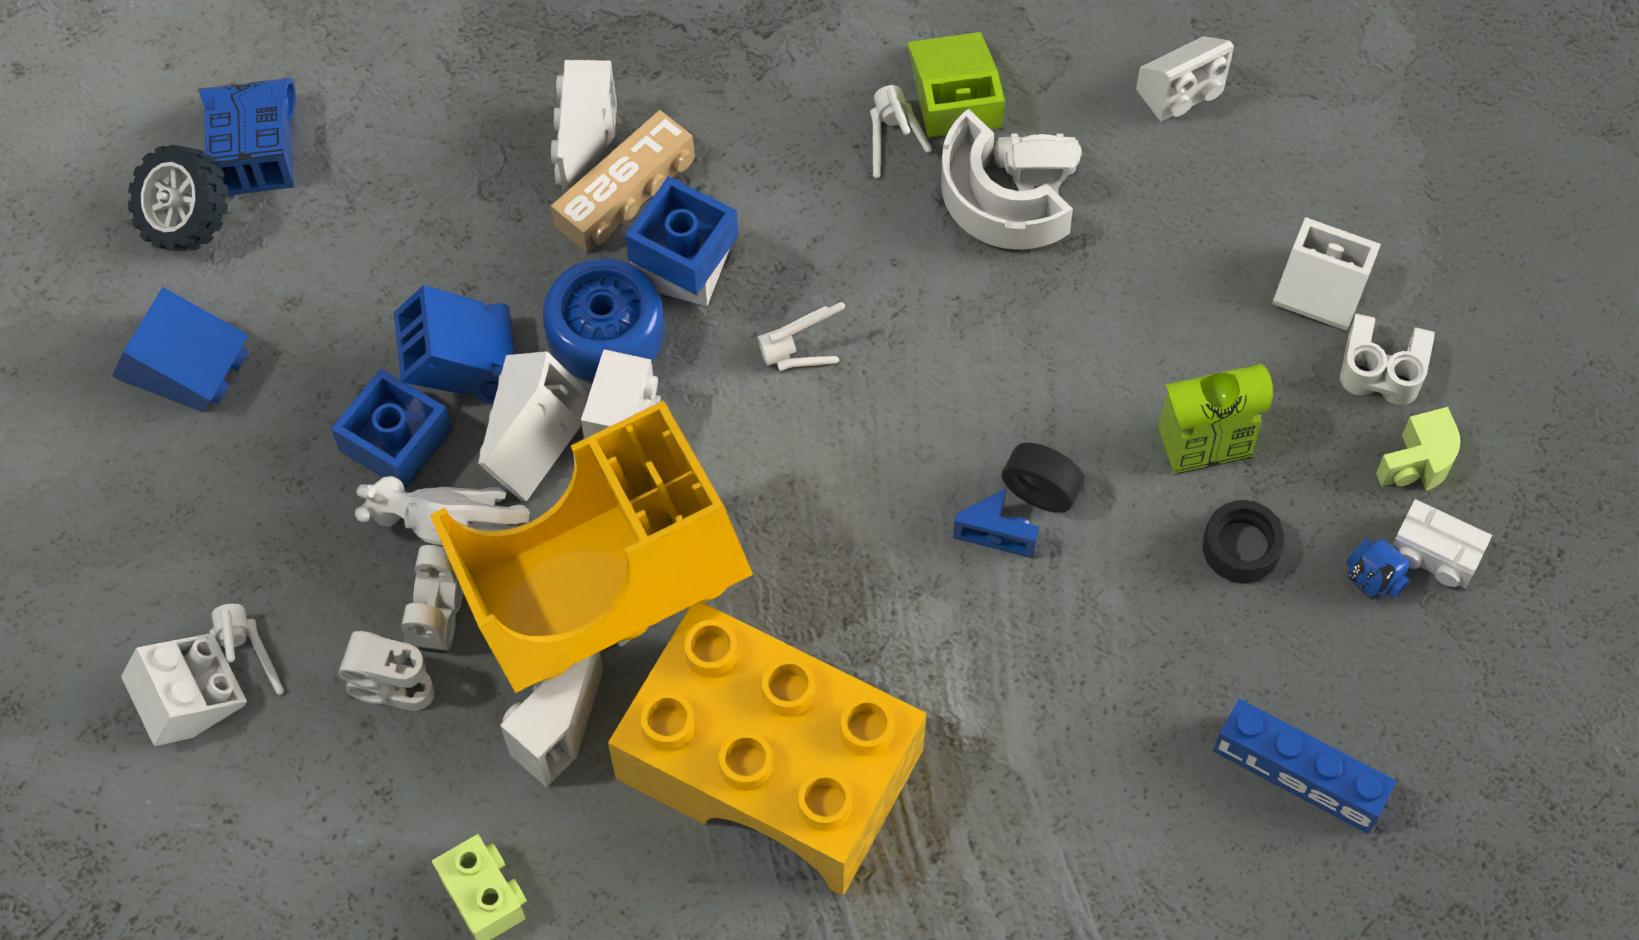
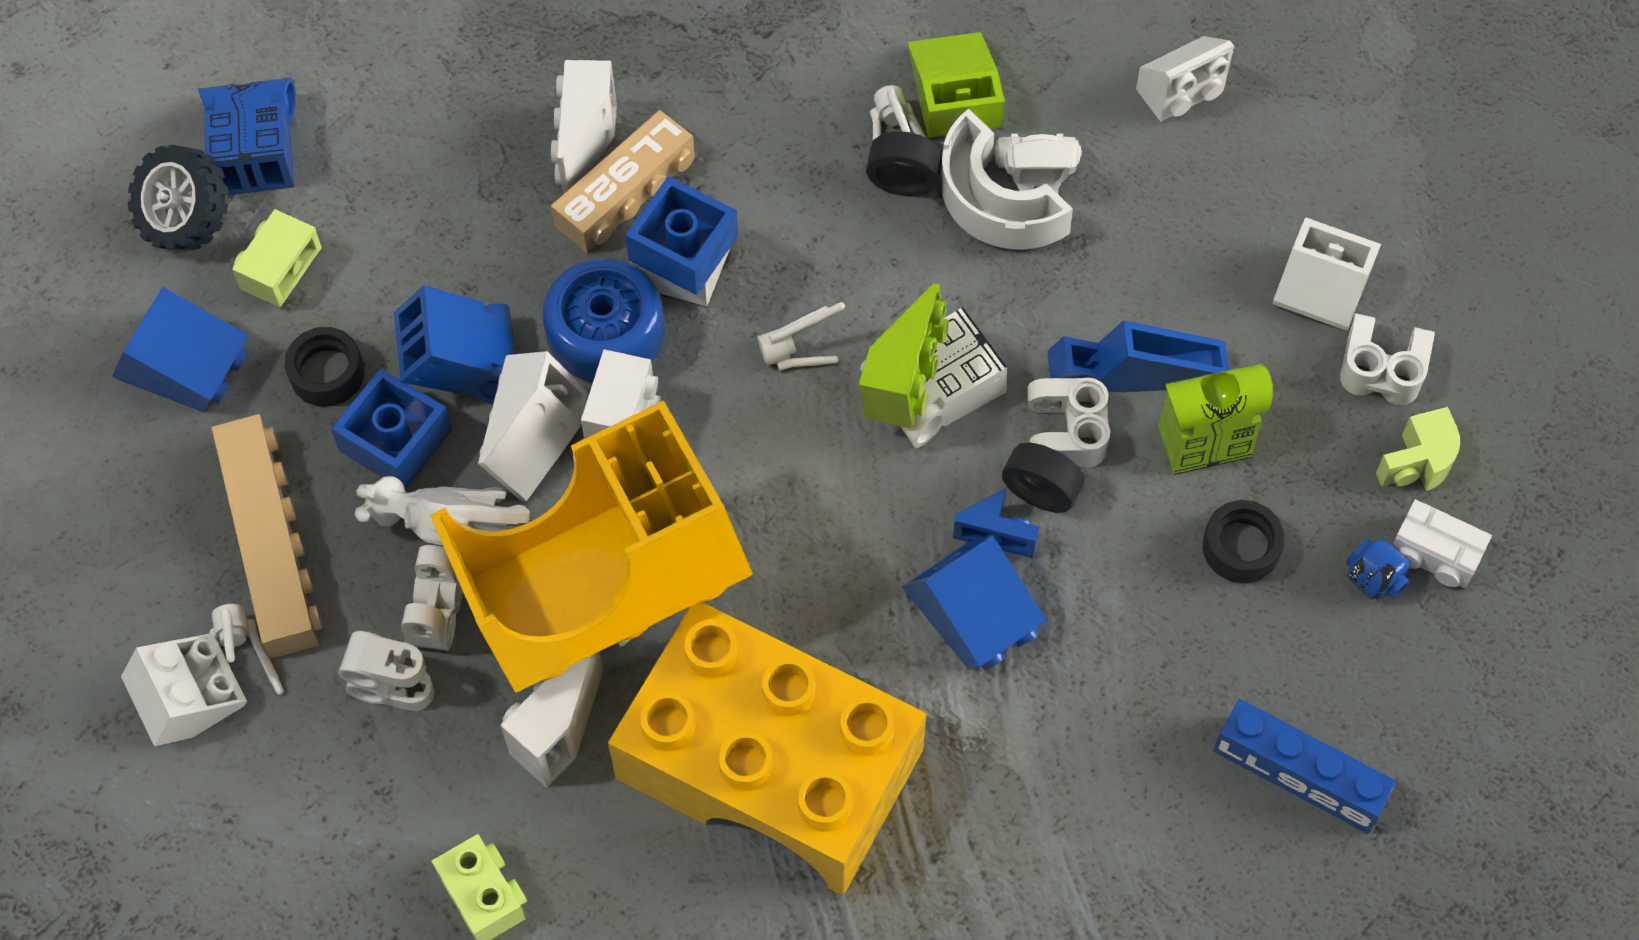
none -> tan brick [212,414,323,659]
none -> yellowish green brick [232,209,322,308]
none -> black tyre [285,327,365,407]
none -> lime slope [858,283,949,429]
none -> white piece [860,307,1007,448]
none -> black tyre [866,131,942,197]
none -> blue slope [902,535,1047,670]
none -> white piece [1027,377,1111,468]
none -> blue slope [1047,320,1229,392]

